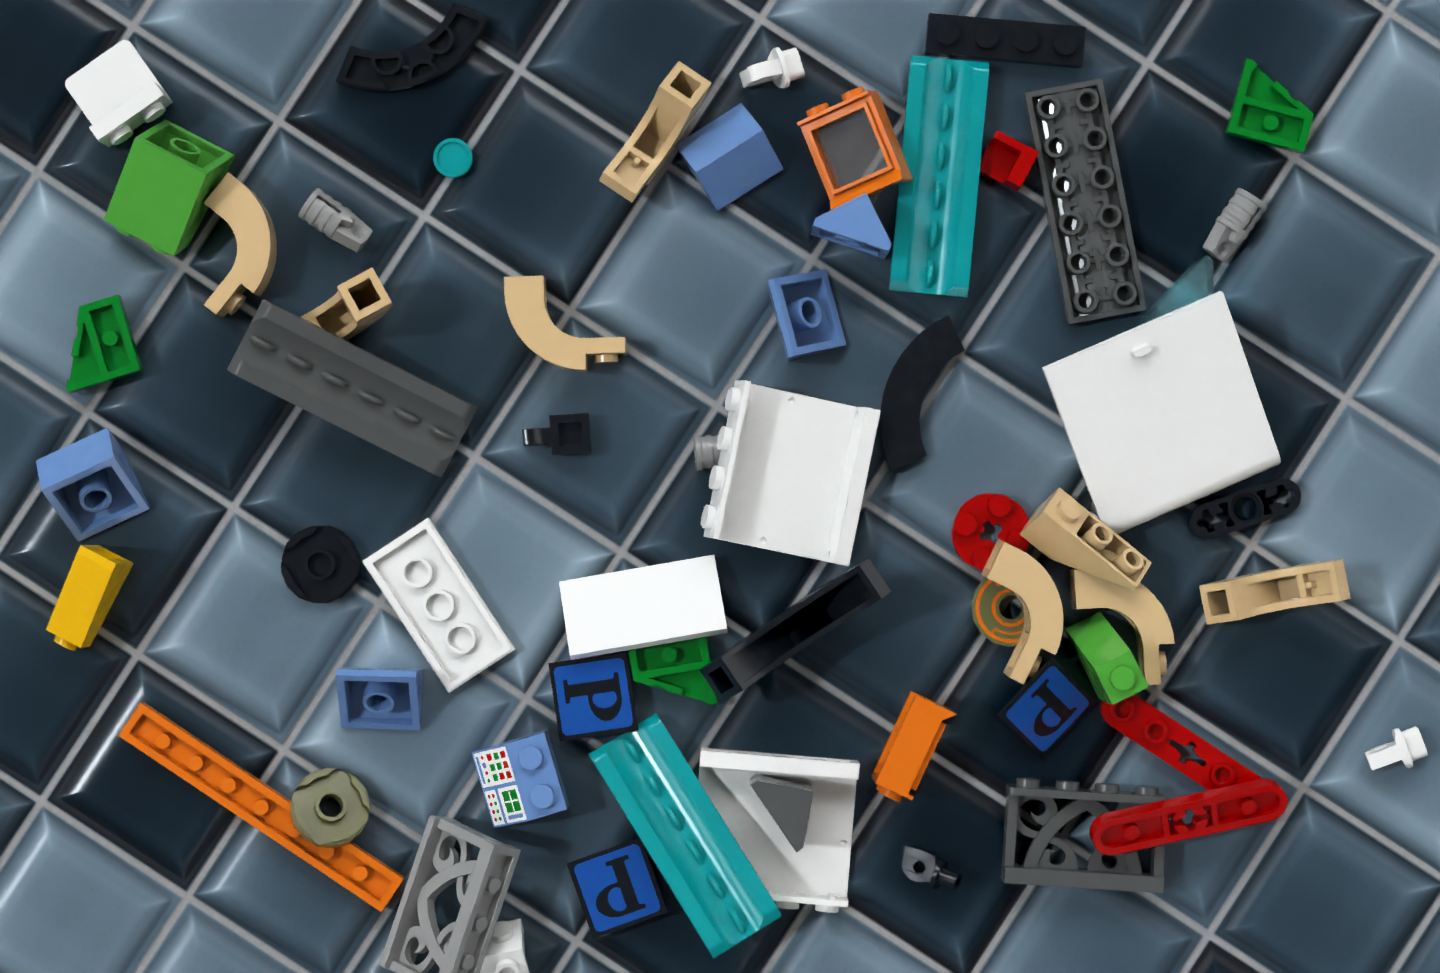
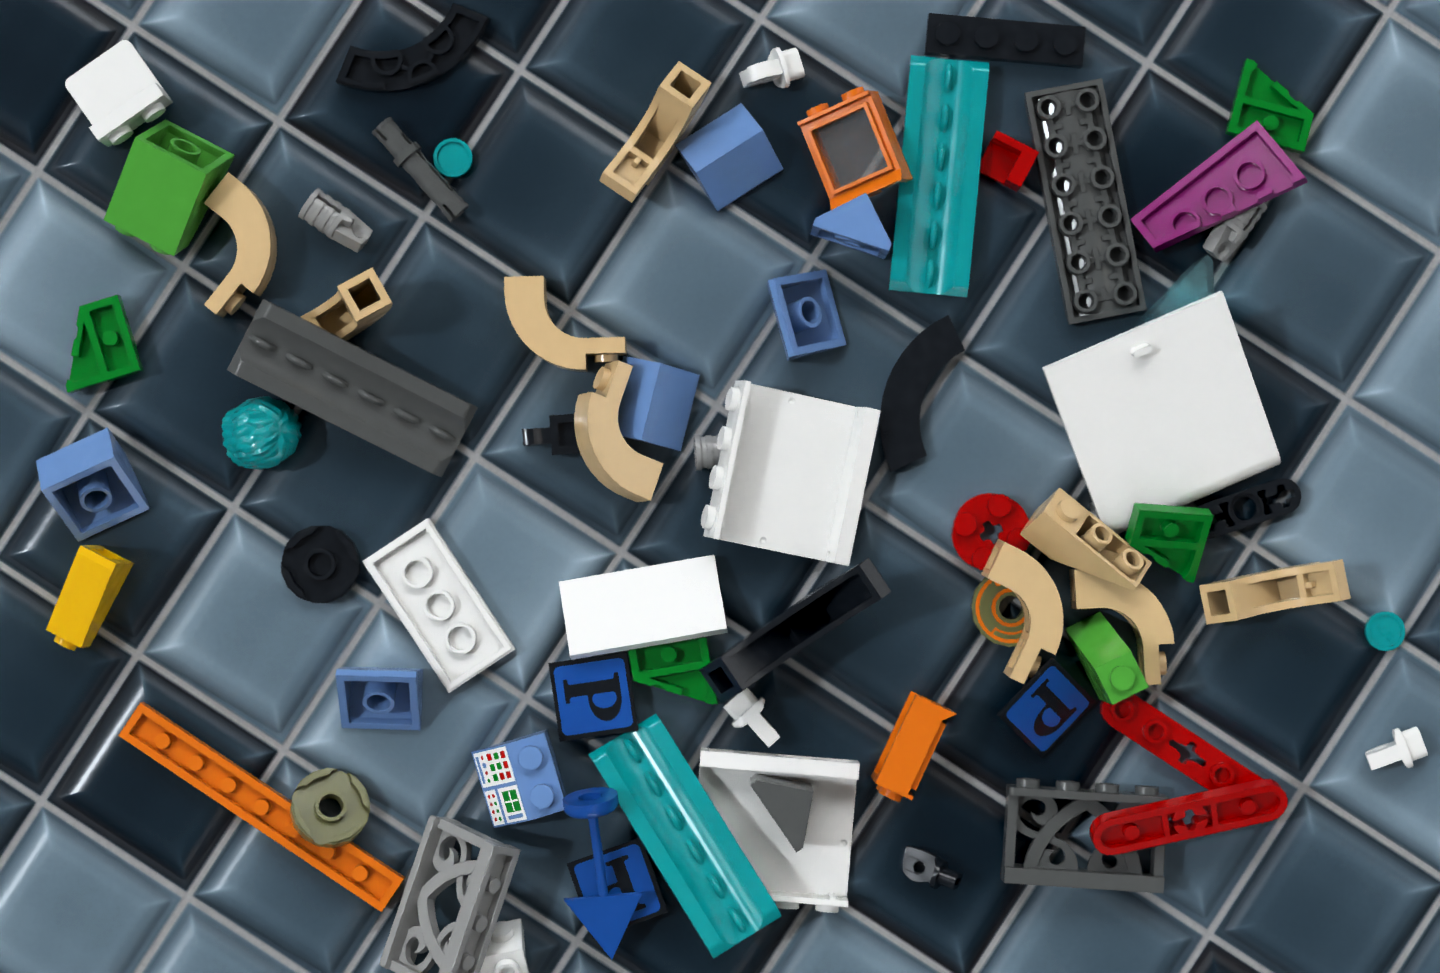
none -> teal hair [221,396,302,470]
none -> dark grey pin [372,117,469,222]
none -> blue piece [562,787,643,960]
none -> tan arch [574,360,664,502]
none -> medium blue slope [618,356,700,451]
none -> white piece [723,687,780,748]
none -> green wing [1125,503,1214,583]
none -> magenta wing [1130,120,1308,253]
none -> teal piece [1364,611,1405,651]

